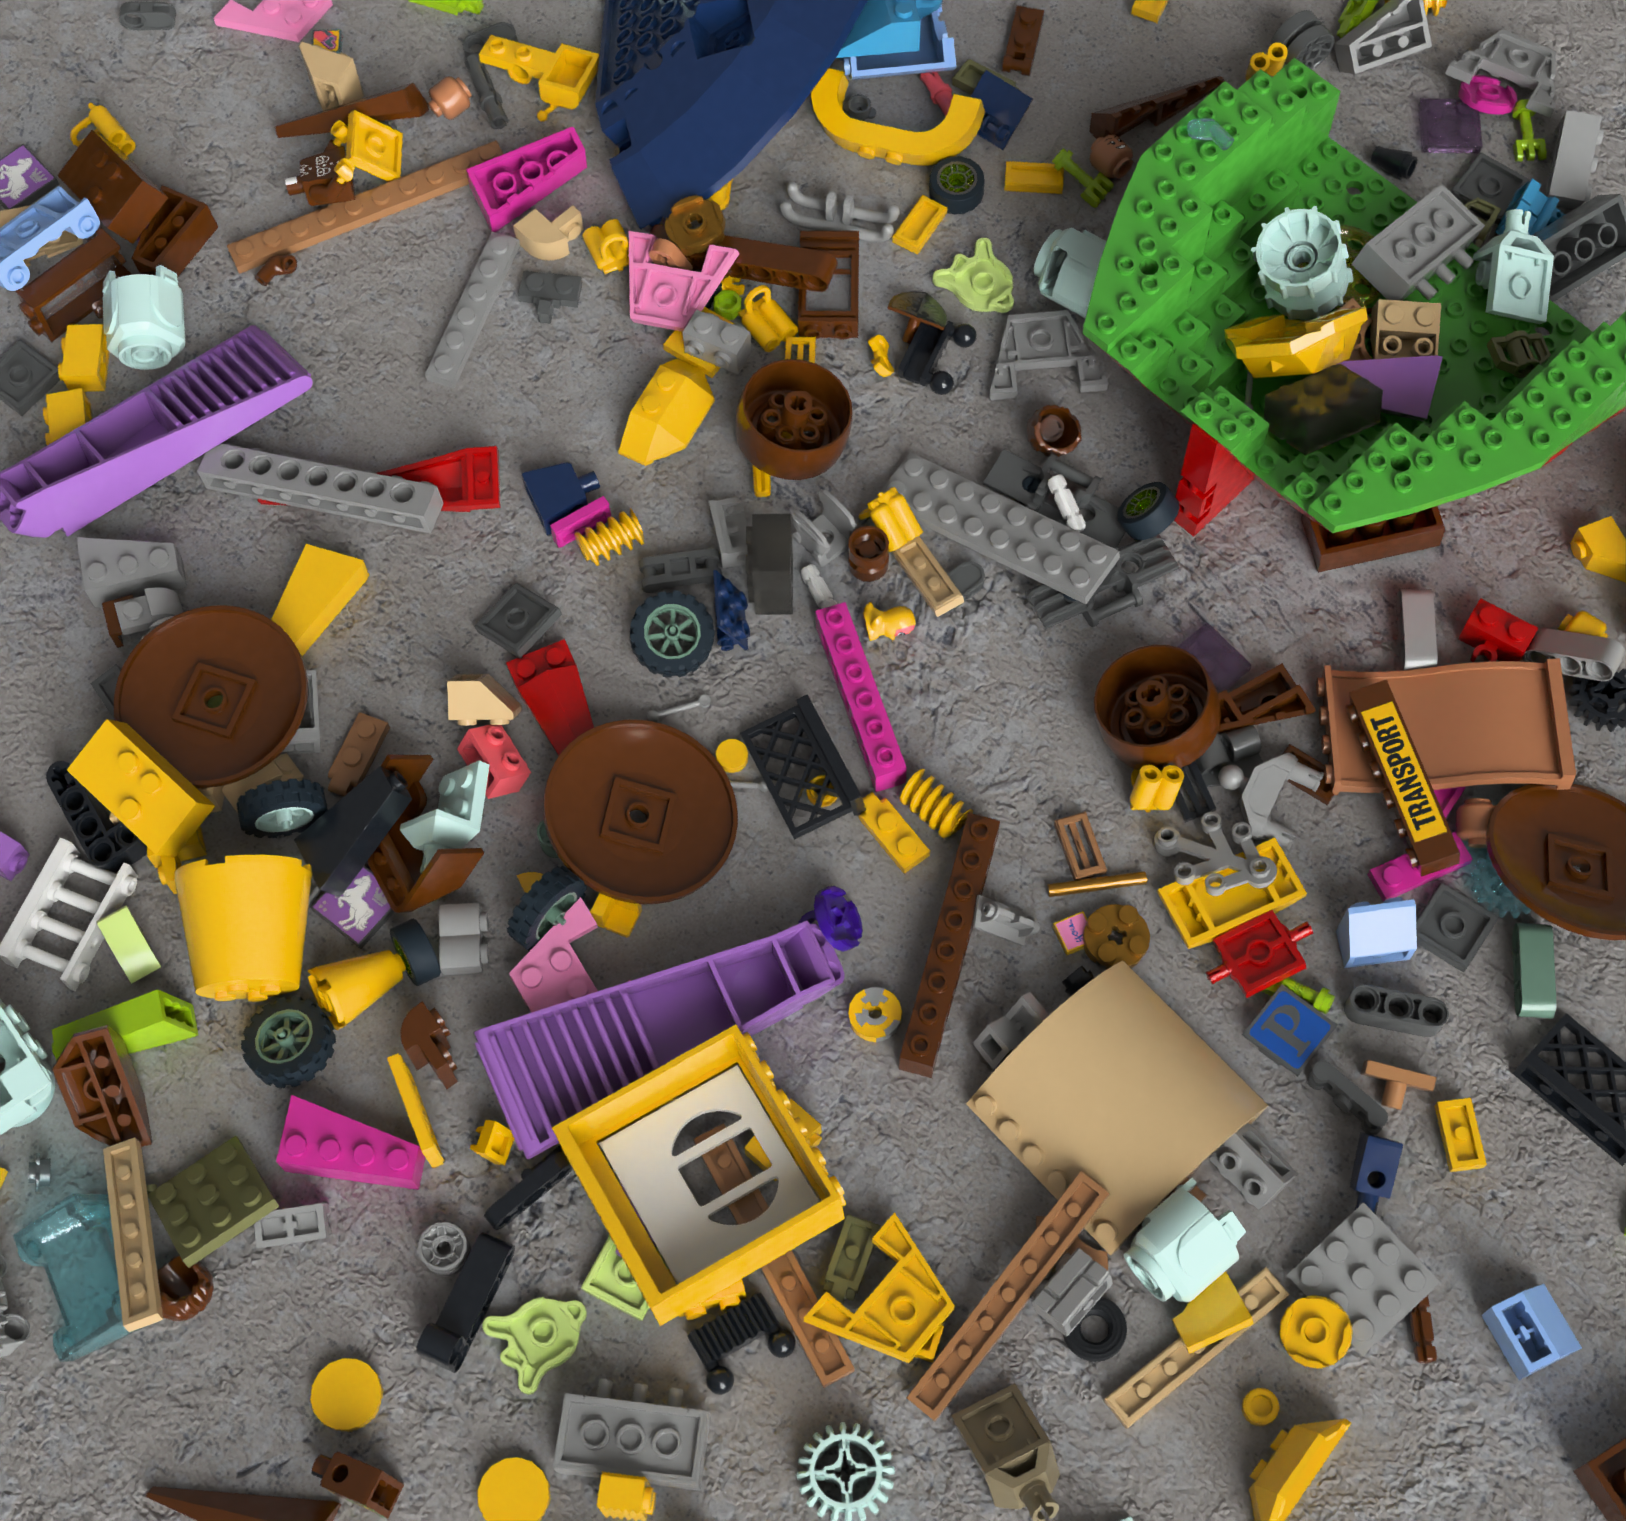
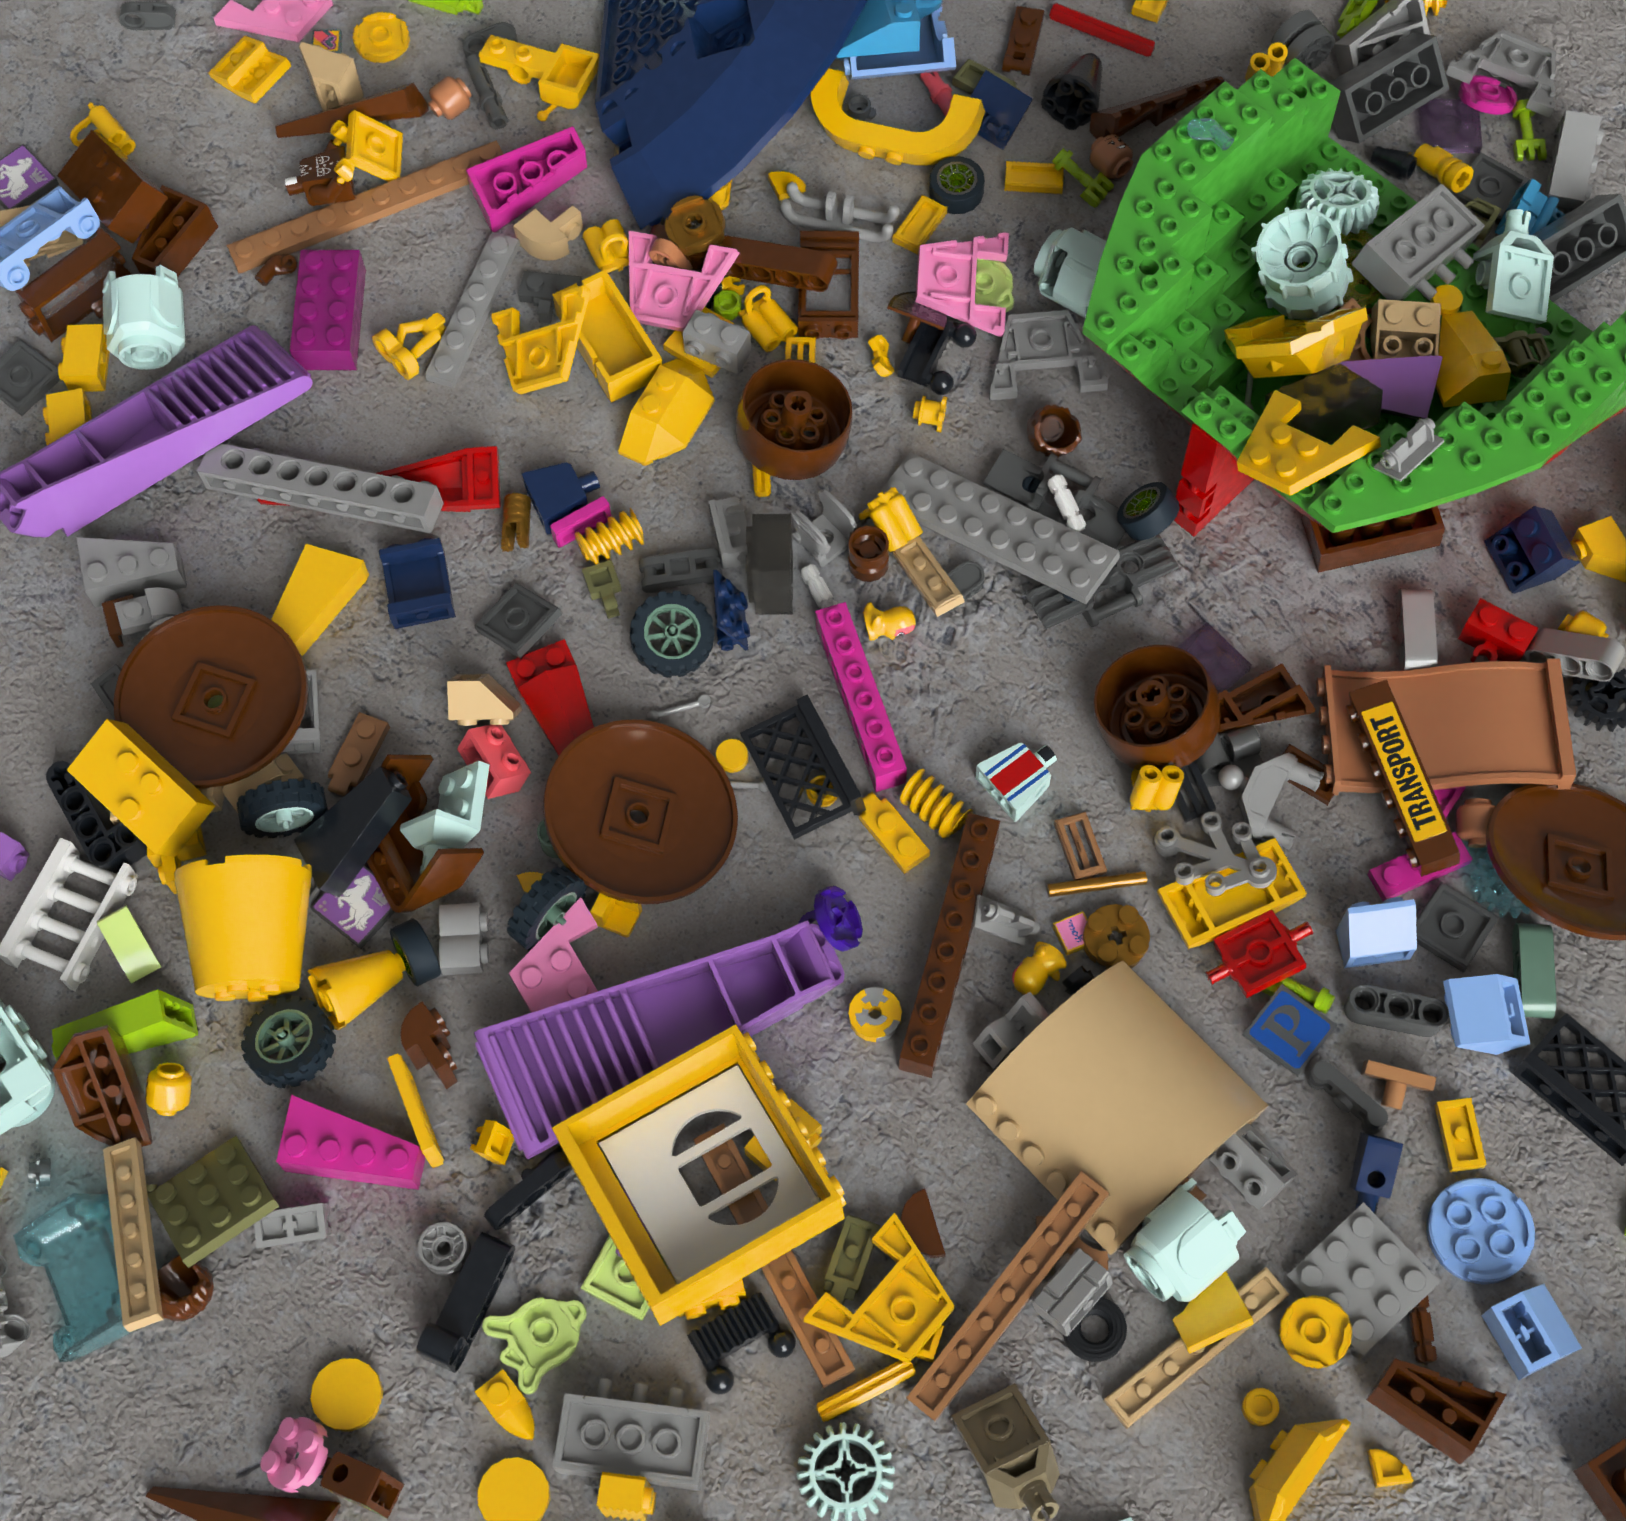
none -> yellow head [145,1062,192,1116]
none -> yellow slope [208,35,291,104]
none -> bright pink plate [260,1417,328,1493]
none -> magenta brick [290,250,366,370]
none -> yellow tile [352,12,410,63]
none -> yellow piece [372,313,446,380]
none -> dark blue panel [379,538,456,629]
none -> yellow plate [474,1369,535,1440]
none -> yellow wing [491,285,590,394]
none -> pearl gold hinge [501,493,531,552]
none -> yellow piece [552,269,662,403]
none -> olive plate [582,560,622,619]
none -> yellow tile [768,171,806,201]
none -> yellow axle [816,1360,915,1422]
none -> reddish brown tile [900,1188,946,1258]
none -> yellow brick [913,396,948,433]
none -> bright pink wing [915,233,1009,337]
none -> torso [975,743,1057,822]
none -> yellow animal [1012,941,1067,996]
none -> black cone [1041,53,1102,130]
none -> red axle [1049,3,1155,57]
none -> yellow wing [1237,390,1381,496]
none -> light aqua gear [1296,168,1380,236]
none -> dark grey brick [1329,32,1449,143]
none -> reddish brown wedge [1366,1358,1507,1465]
none -> yellow tile [1367,1449,1413,1488]
none -> light grey hinge [1374,418,1445,482]
none -> yellow axle [1414,143,1473,193]
none -> light blue tile [1426,1178,1535,1284]
none -> yellow tile [1430,284,1463,315]
none -> yellow wedge [1435,311,1511,408]
none -> light blue slope [1443,974,1530,1055]
none -> dark blue slope [1484,506,1580,594]

